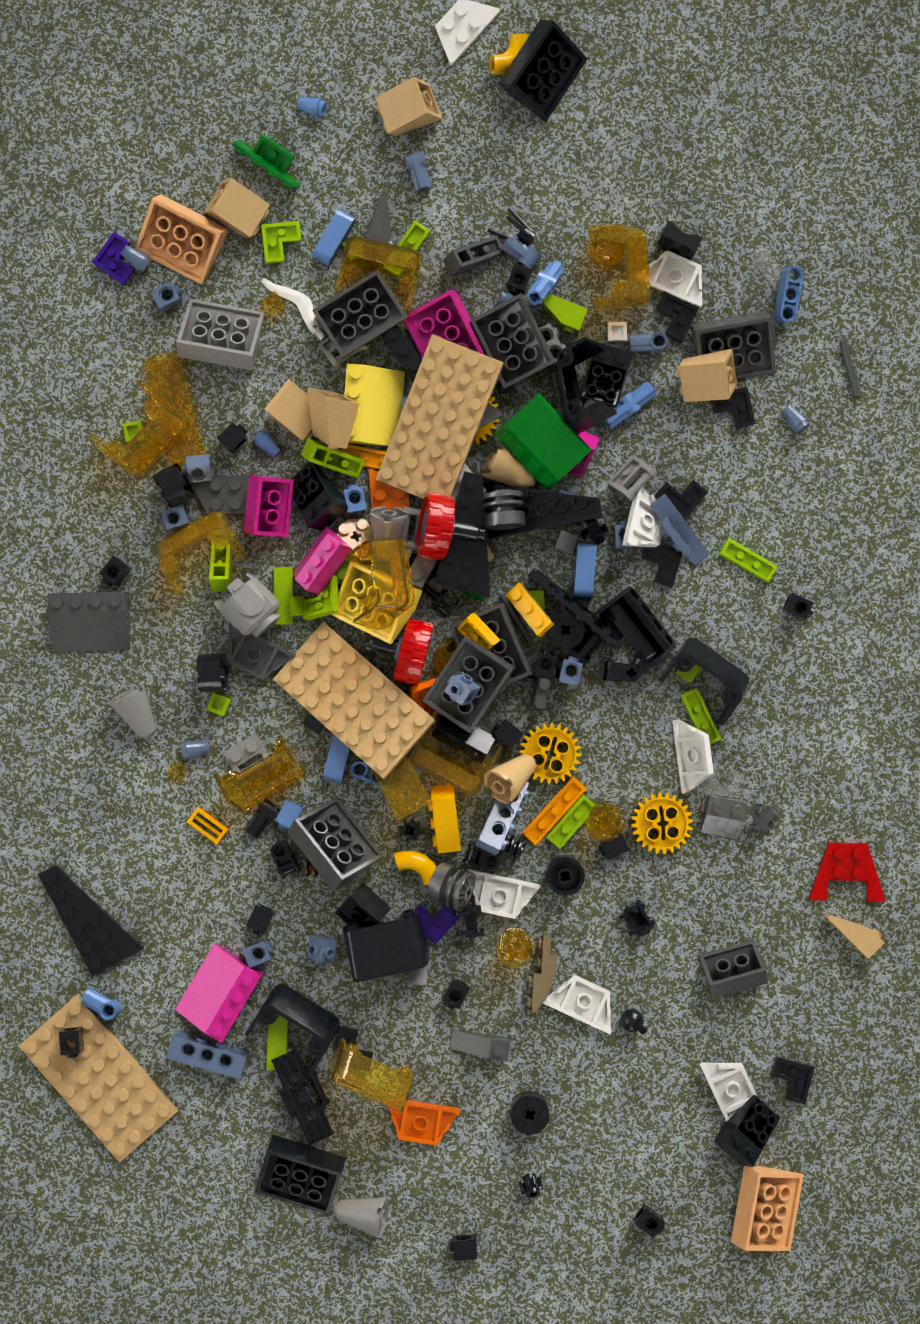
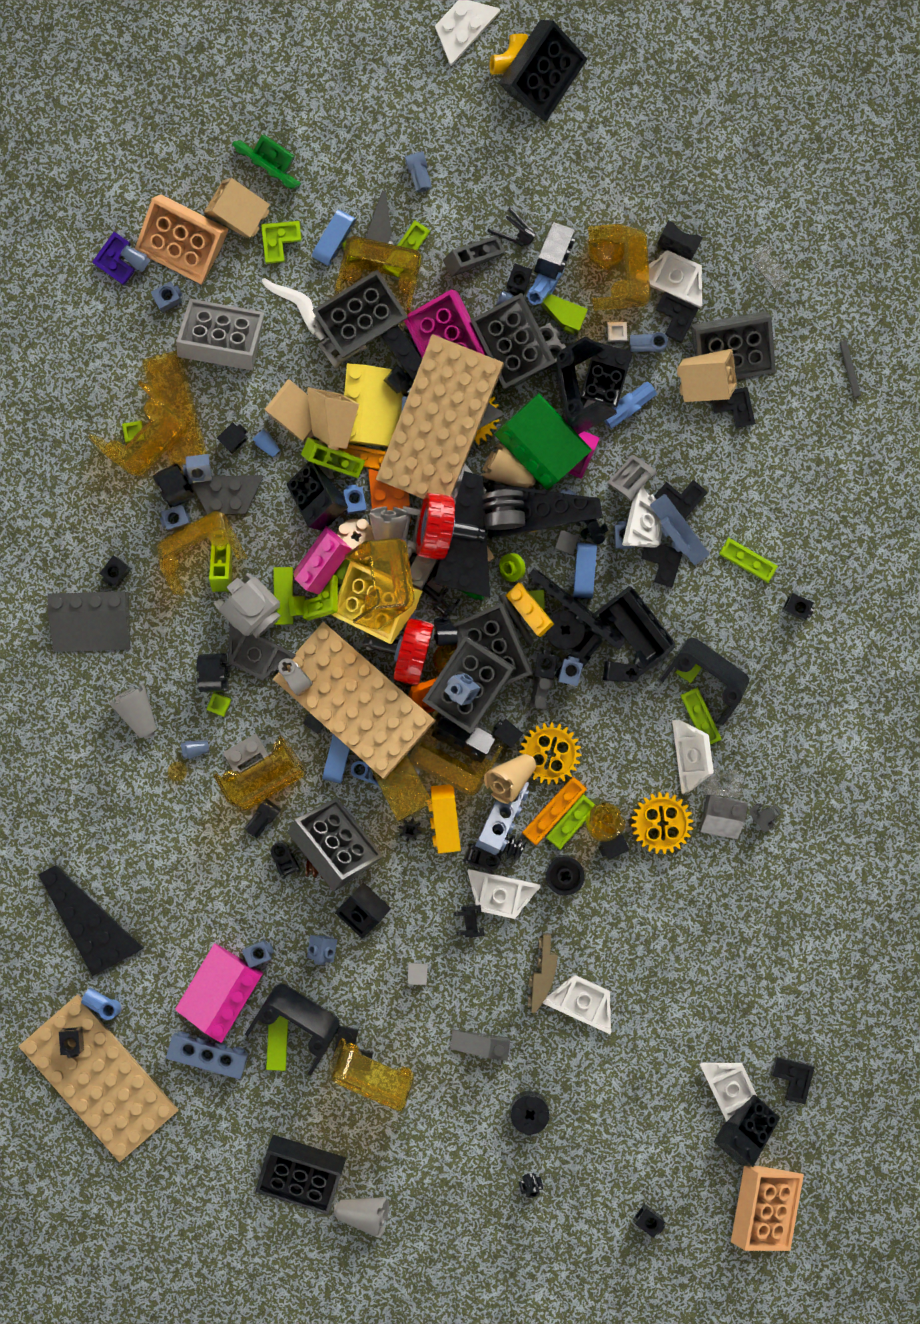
yellow tile [186,807,229,845] -> none
dark pink slope [243,475,294,537] -> none
black brick [246,903,275,935] -> none
clear yellow tile [259,291,286,318] -> none
black piece [271,1049,334,1145] -> none
medium blue brick [275,799,304,830] -> none
medium blue cone [297,97,327,118] -> none
black windscreen [343,909,430,982] -> none
tan slope [375,77,442,136] -> none
orange wing [387,1097,460,1146] -> none
yellow cylinder [394,850,437,885] -> none
dark purple plate [414,904,461,944] -> none
flat silver wheel [428,862,476,912] -> none
black brick [442,977,470,1010] -> none
black brick [449,1234,477,1261] -> none
yellow slope [457,613,500,650] -> none
clear yellow cylinder [495,927,535,968] -> none
sand blue piece [501,235,541,269] -> none
black piece [619,900,655,937] -> none
black piece [620,1009,647,1035] -> none
dark grey slope [699,940,768,999] -> none
medium blue beam [774,266,804,323] -> none
sand blue cone [782,405,809,434] -> none
red wing [809,842,885,902] -> none
tan slope [824,913,885,959] -> none
none -> light grey piece [278,658,313,696]
none -> black plate [384,365,411,397]
none -> black piece [434,617,458,646]
none -> lime plate [499,553,526,582]
none -> brick [534,222,575,280]

